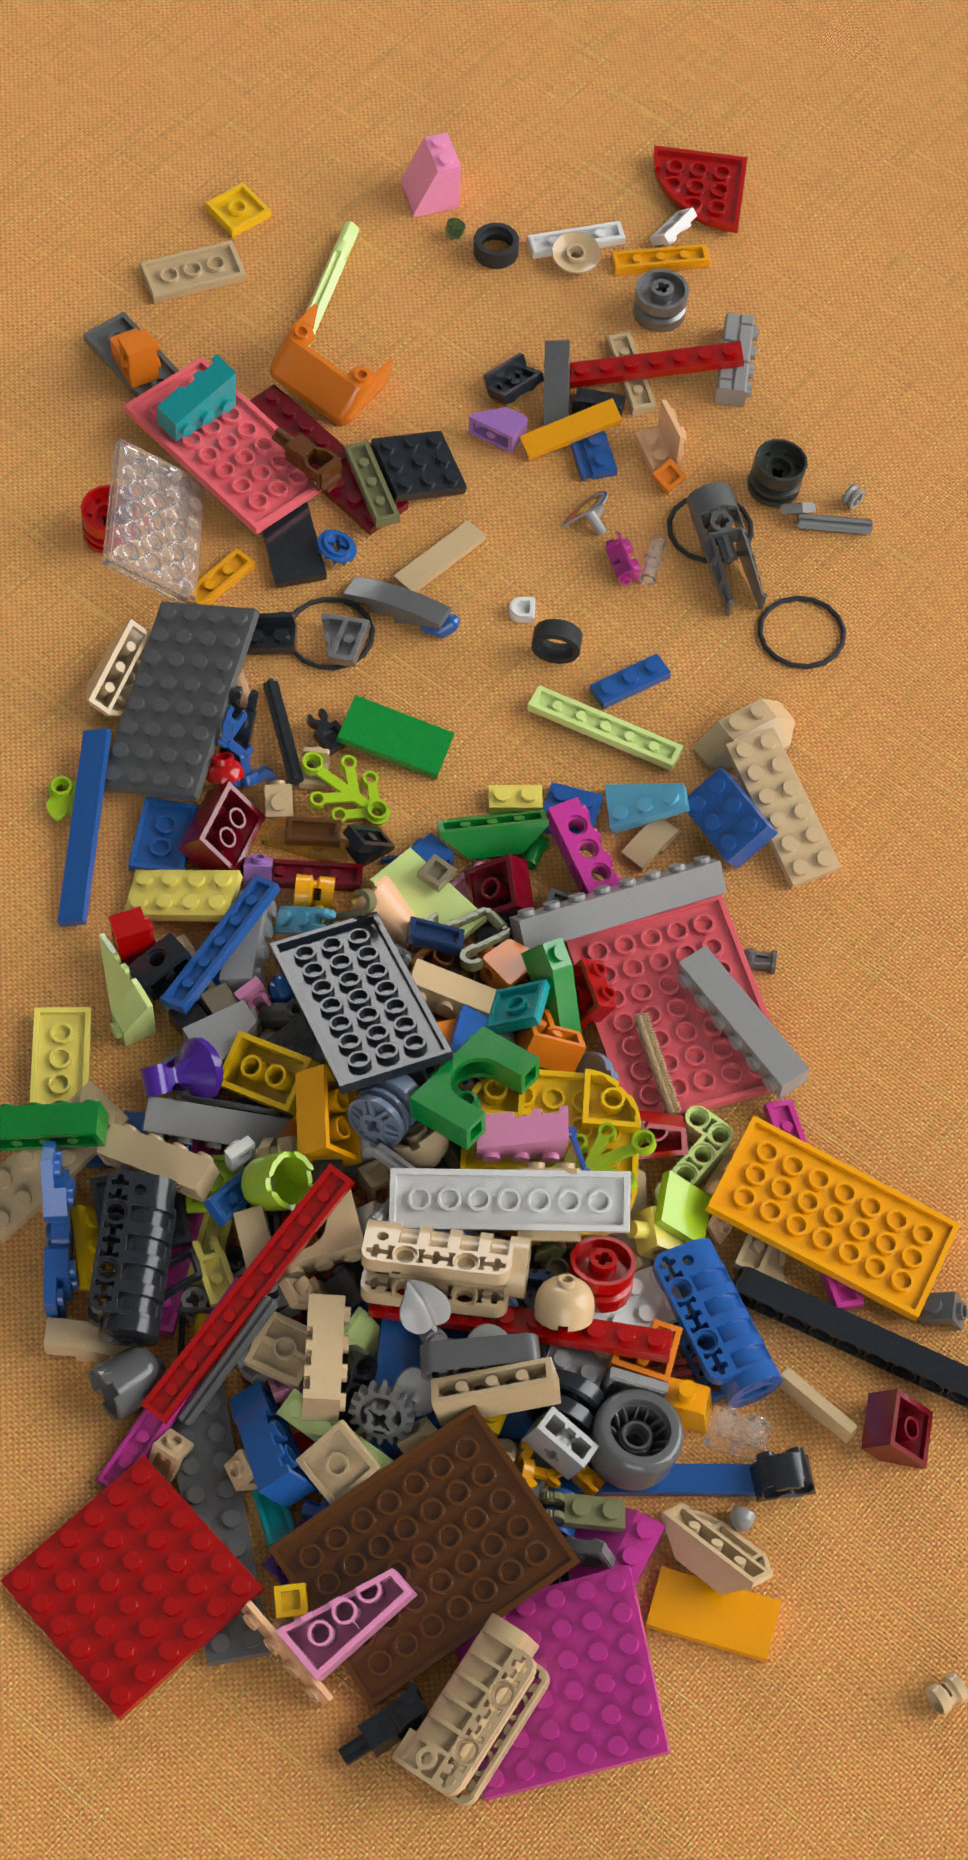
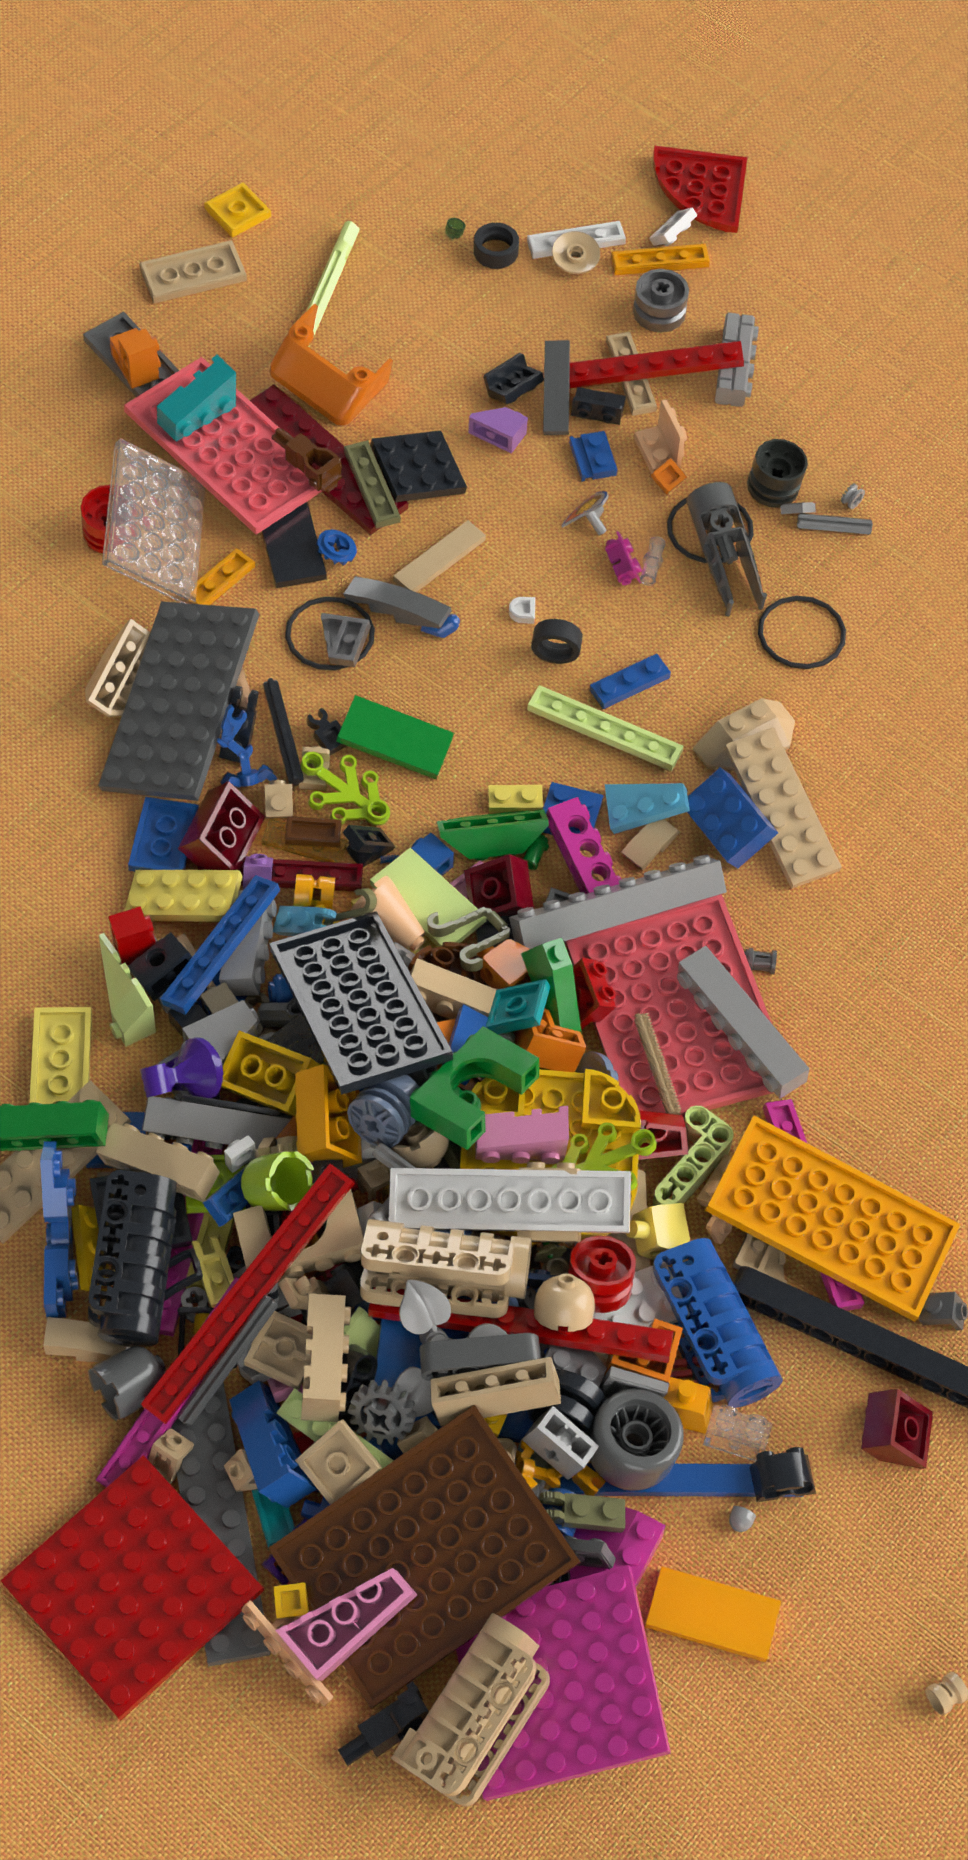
lime plate [46,776,76,821] -> none
blue tile [57,728,112,927] -> none
red piece [206,752,245,784] -> none
bright pink tile [234,976,272,1015] -> none
black bracket [246,611,298,655] -> none
bright pink slope [401,133,461,217] -> none
dark blue tile [406,916,465,956] -> none
dark tan plate [417,854,456,893] -> none
light orange tile [520,398,623,460] -> none
blue hinge [569,1126,591,1171] -> none
lime tile [654,1170,712,1243] -> none
tan wedge [661,1503,773,1594] -> none
tan tile [779,1368,857,1444] -> none

